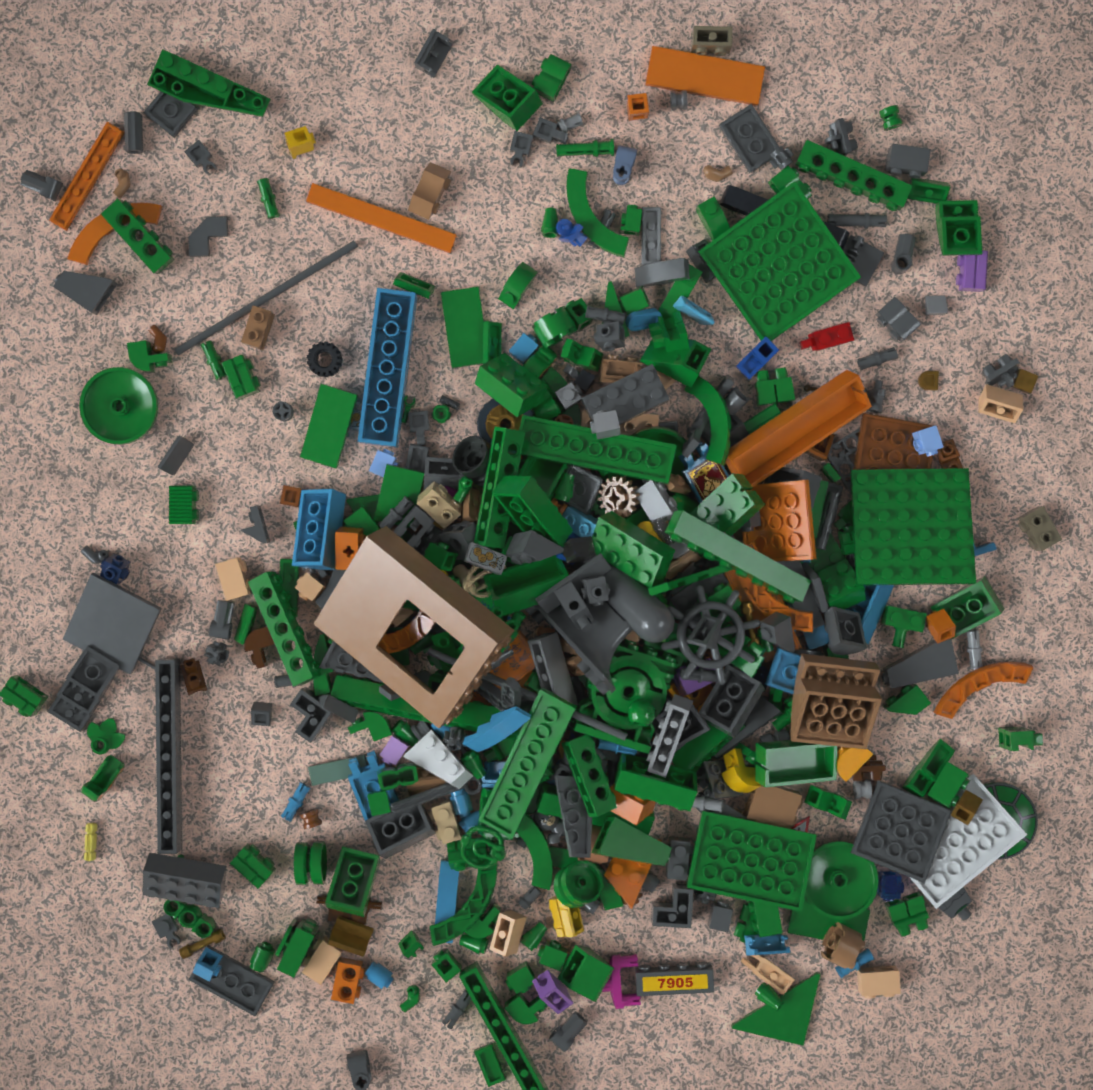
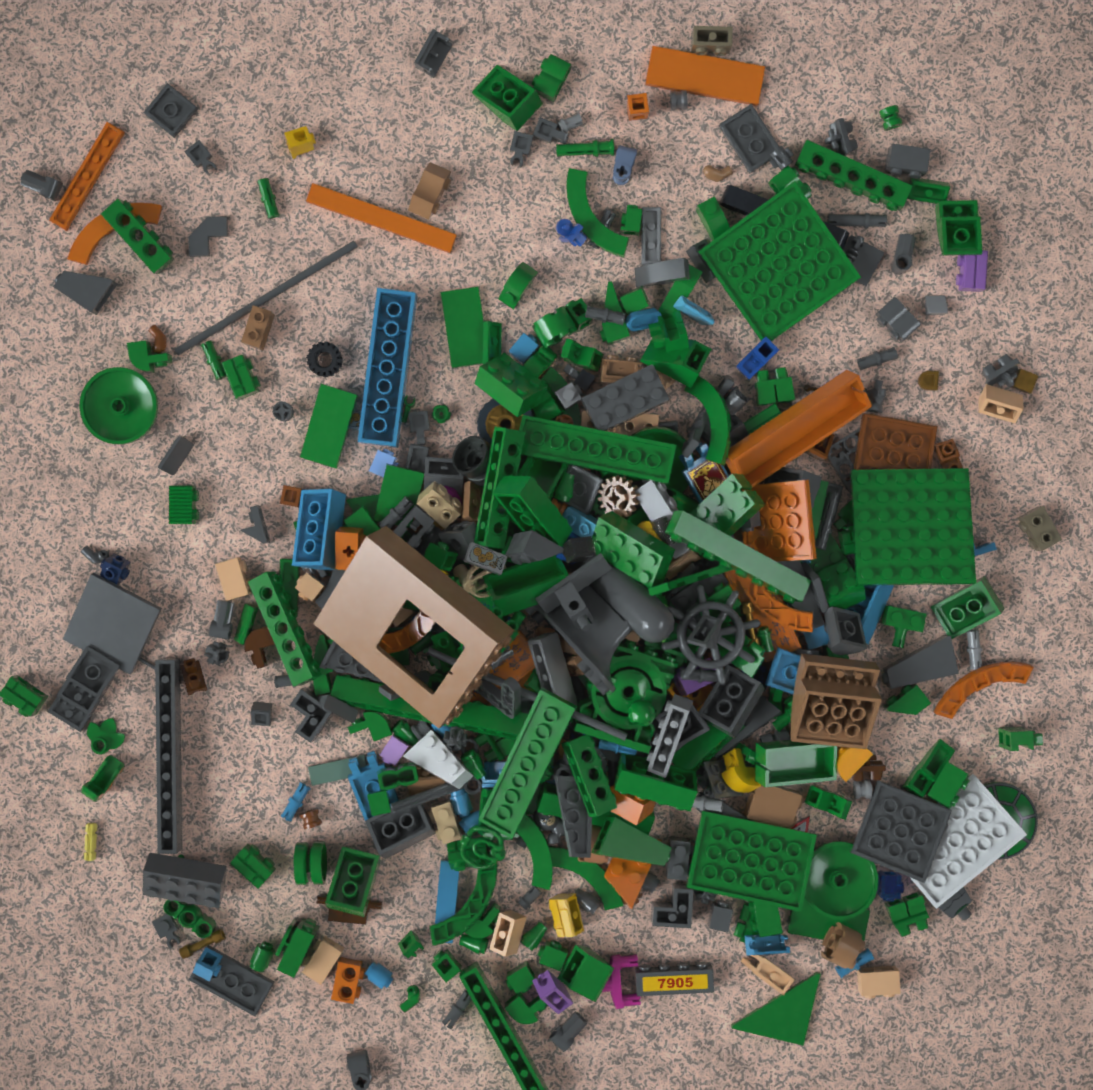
medium nougat arm [113,168,131,199] -> none
dark grey axle [124,111,143,154] -> none
green wedge [147,49,271,117] -> none
pearl gold panel [327,916,374,957] -> none
green tile [393,272,435,299] -> none
dark grey piece [435,395,464,410] -> none
green arm [453,476,473,503] -> none
dark azure slope [463,706,531,752] -> none
green tile [474,1043,506,1087] -> none
green cone [541,208,558,238] -> none
green wheel [554,860,604,908] -> none
dark grey brick [580,575,610,606] -> none
light grey brick [590,410,620,440] -> none
dark grey brick [594,321,625,351] -> none
medium nougat plate [665,473,692,495] -> none
green cone [755,982,784,1011] -> none
dark grey slope [760,612,795,653] -> none
red hinge [799,322,854,351] -> none
green tile [820,463,841,483] -> none
light blue brick [912,425,943,457] -> none
orange brick [926,609,956,644] -> none
pearl gold brick [951,790,983,825] -> none

